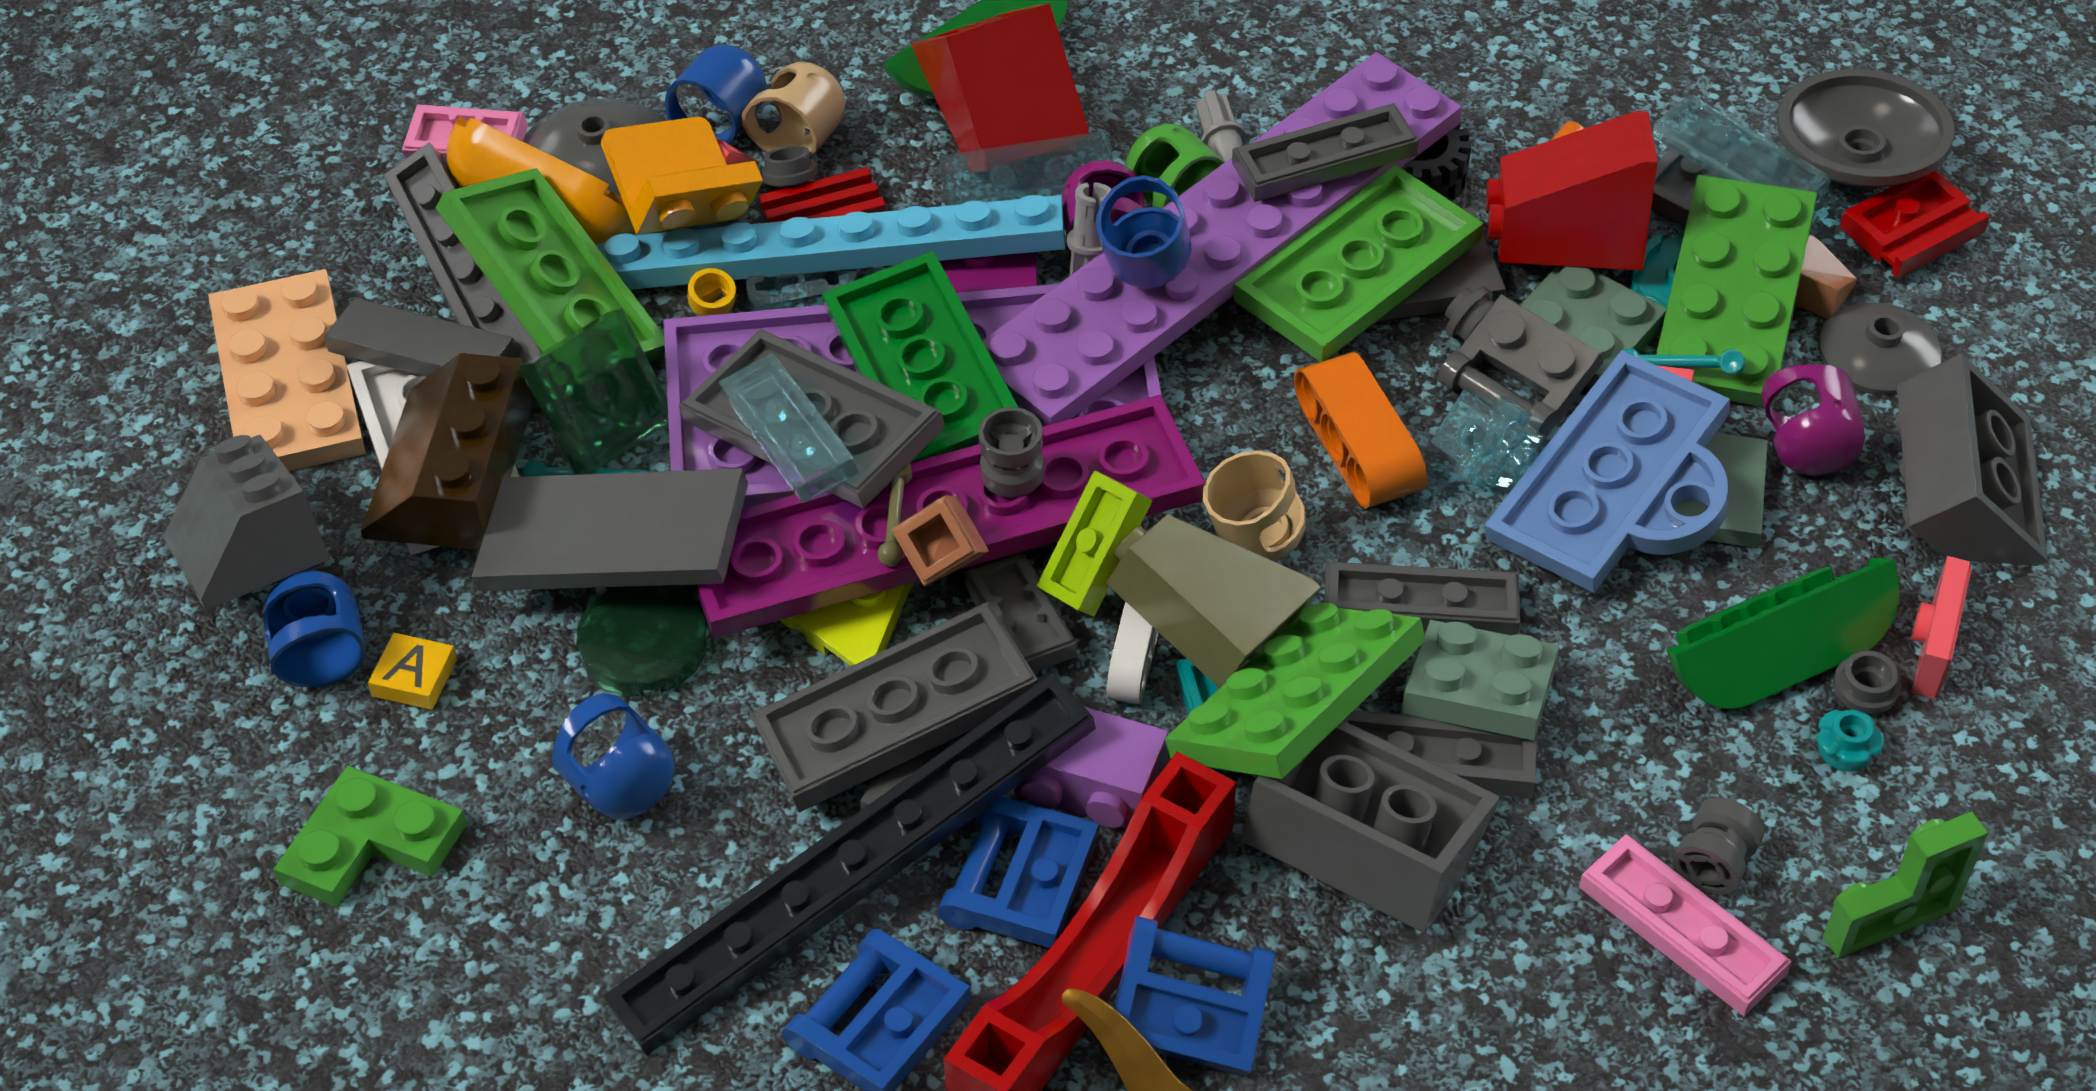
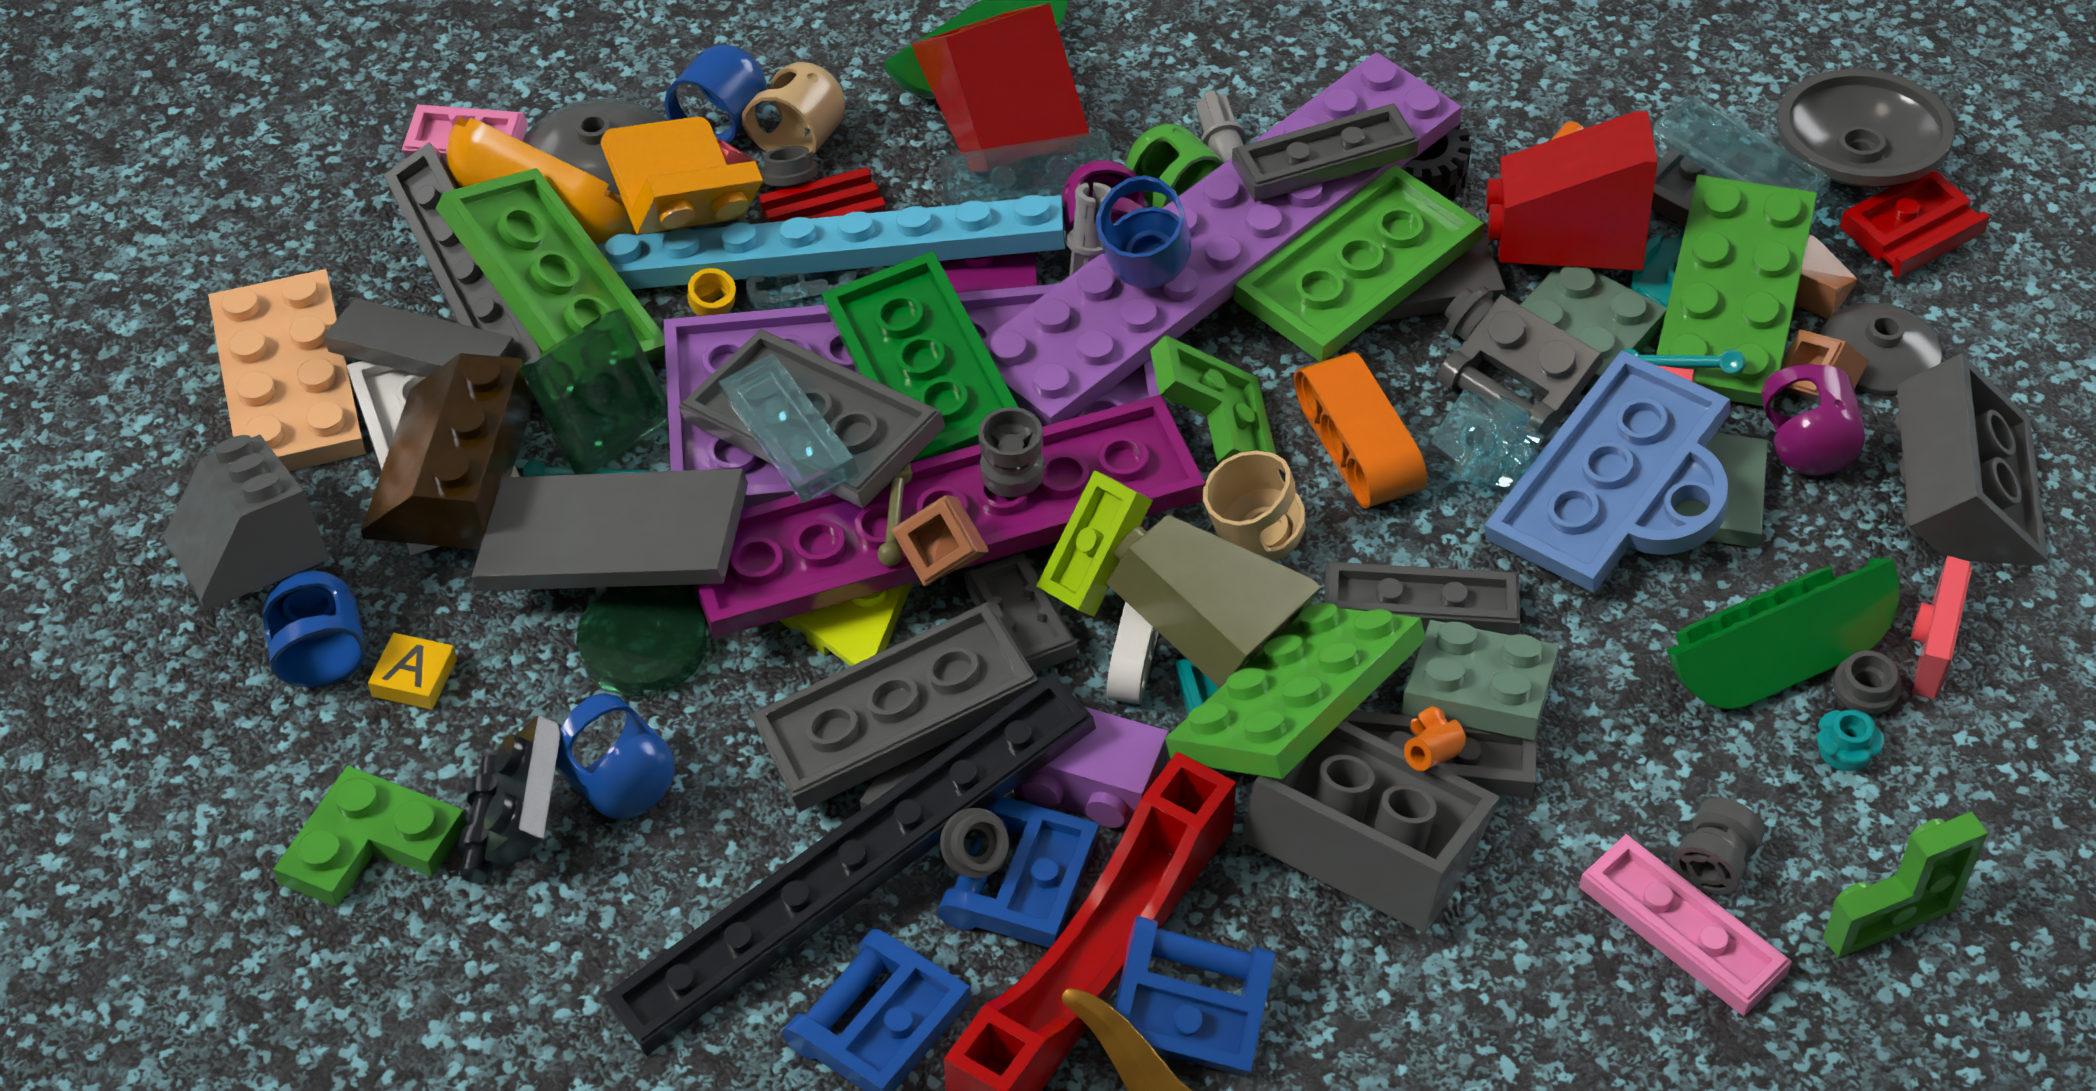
none -> black plate [457,715,562,883]
none -> dark grey plate [940,808,1009,878]
none -> bright green plate [1150,335,1279,470]
none -> orange arm [1404,706,1466,771]
none -> nougat slope [1781,329,1869,405]

